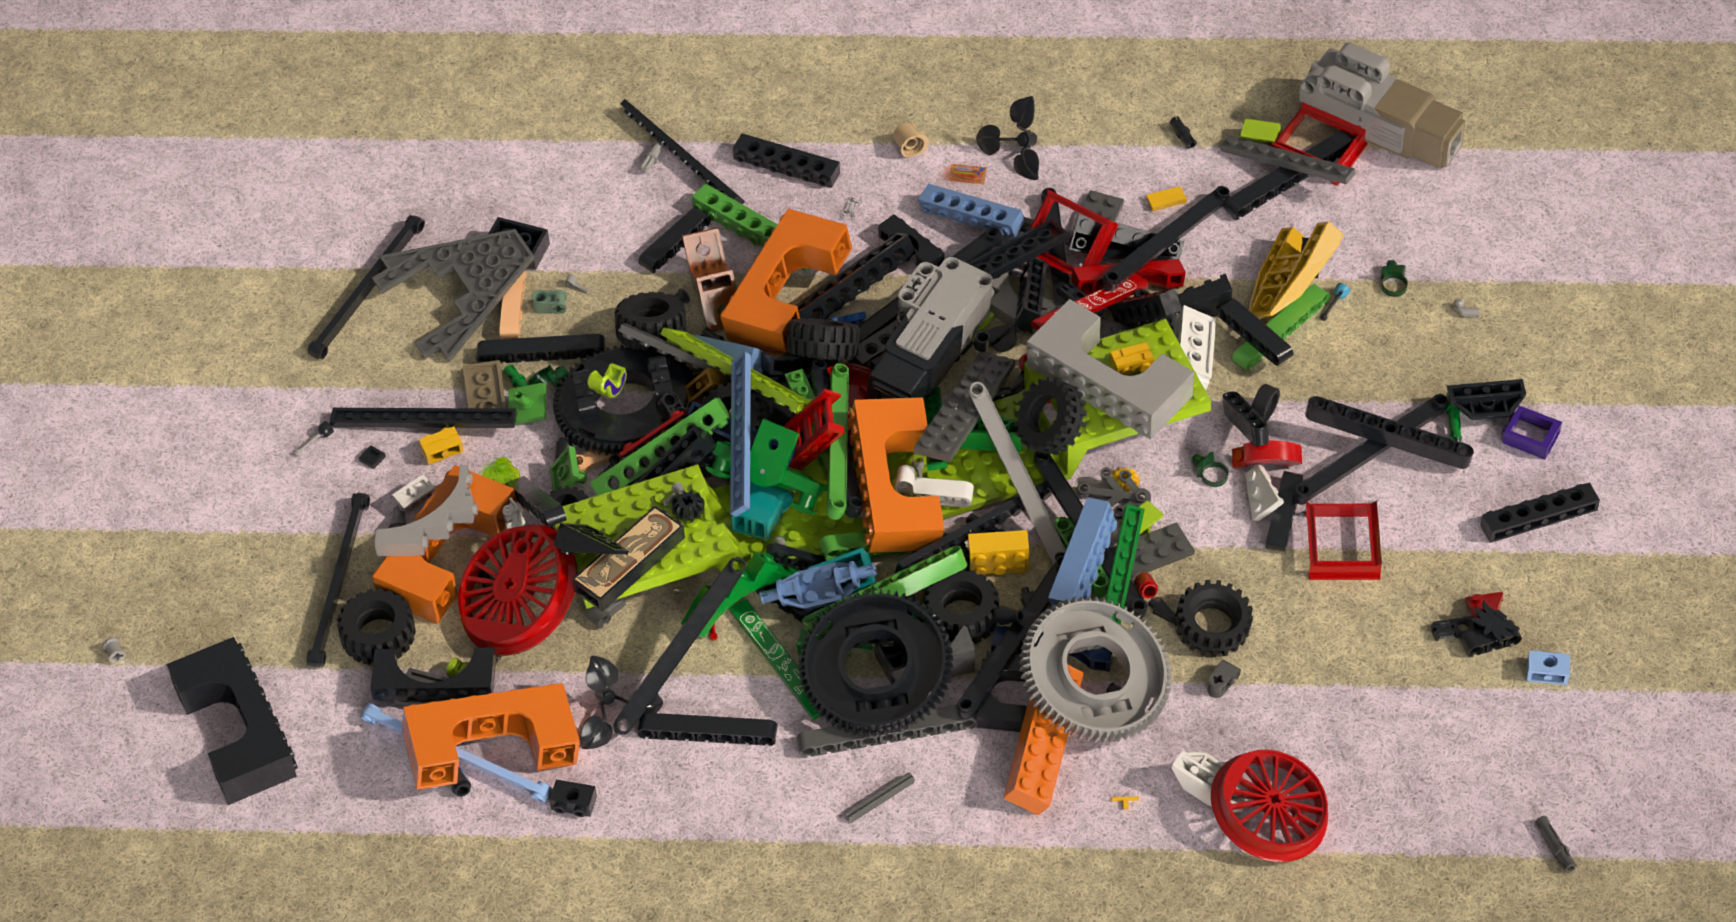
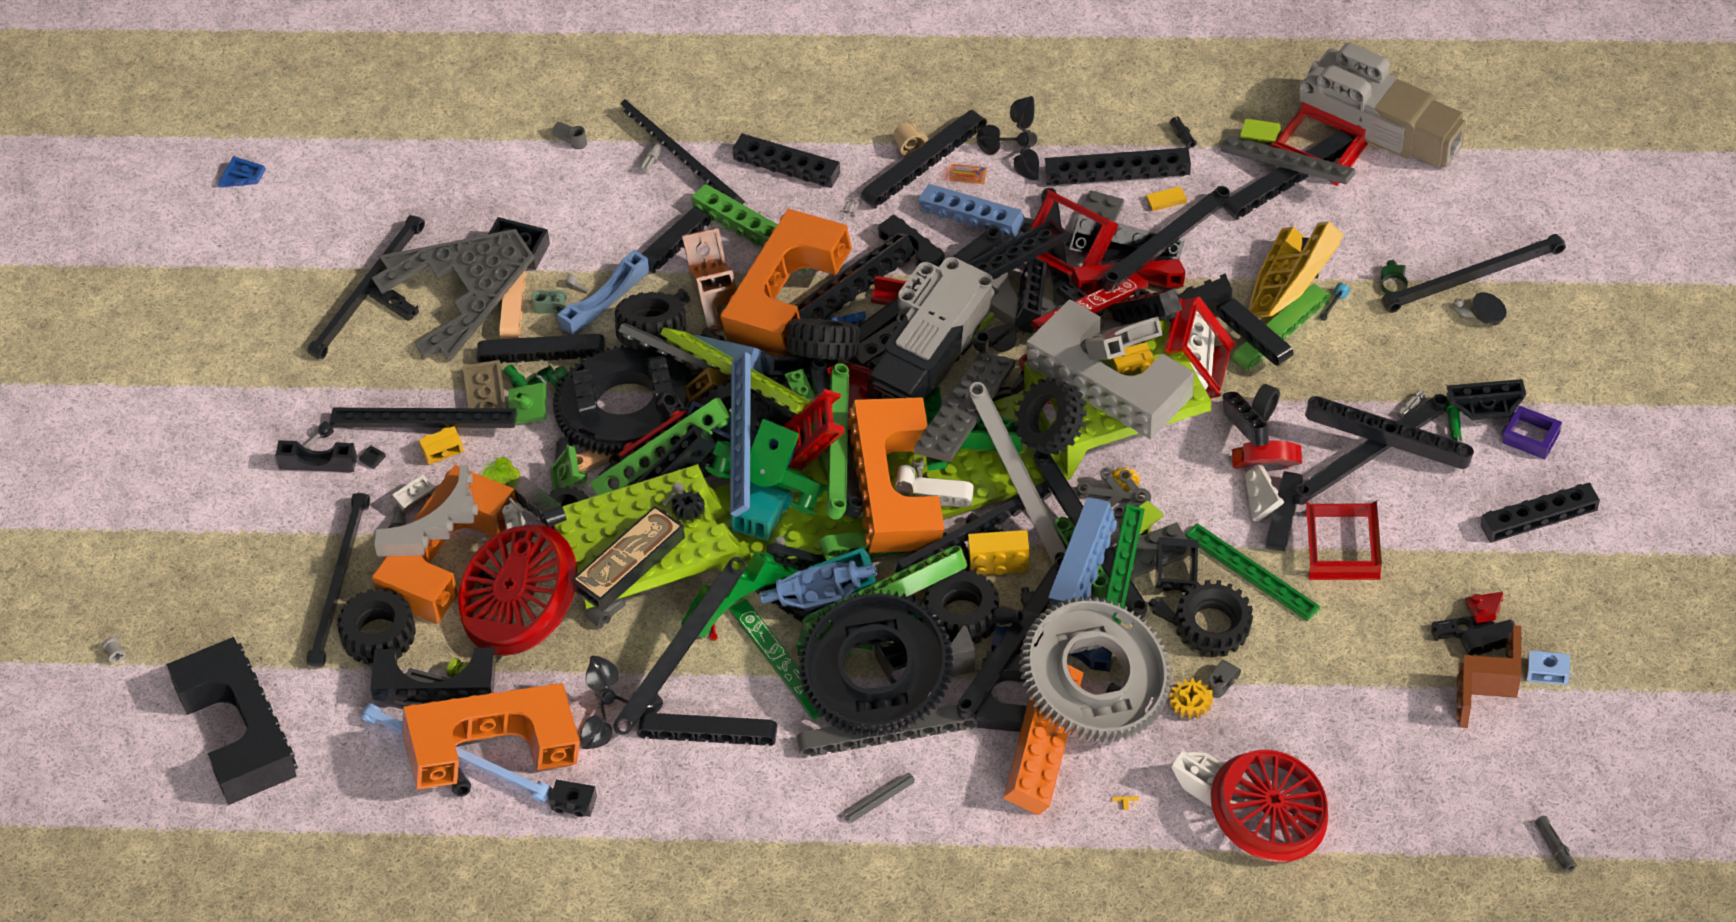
black wedge [554,523,629,555] -> none
lime animal [587,363,627,398] -> none
red brick [1134,573,1158,599] -> none
dark green piece [1191,452,1228,487] -> none
black piece [1471,600,1520,644] -> none
none -> blue wing [218,156,266,187]
none -> black arch [275,440,357,472]
none -> black piece [368,283,419,321]
none -> dark grey piece [552,122,587,149]
none -> medium blue arch [557,250,649,335]
none -> black beam [861,109,987,209]
none -> red panel [871,276,907,305]
none -> black brick [1045,148,1191,186]
none -> light grey arch [1085,317,1163,360]
none -> black window [1155,537,1198,593]
none -> red piece [1164,296,1236,399]
none -> yellow gear [1169,678,1213,720]
none -> green tile [1185,523,1320,621]
none -> black piece [1381,234,1566,313]
none -> light grey axle [1397,390,1426,418]
none -> dark orange bracket [1456,625,1521,728]
none -> black tile [1470,292,1507,325]

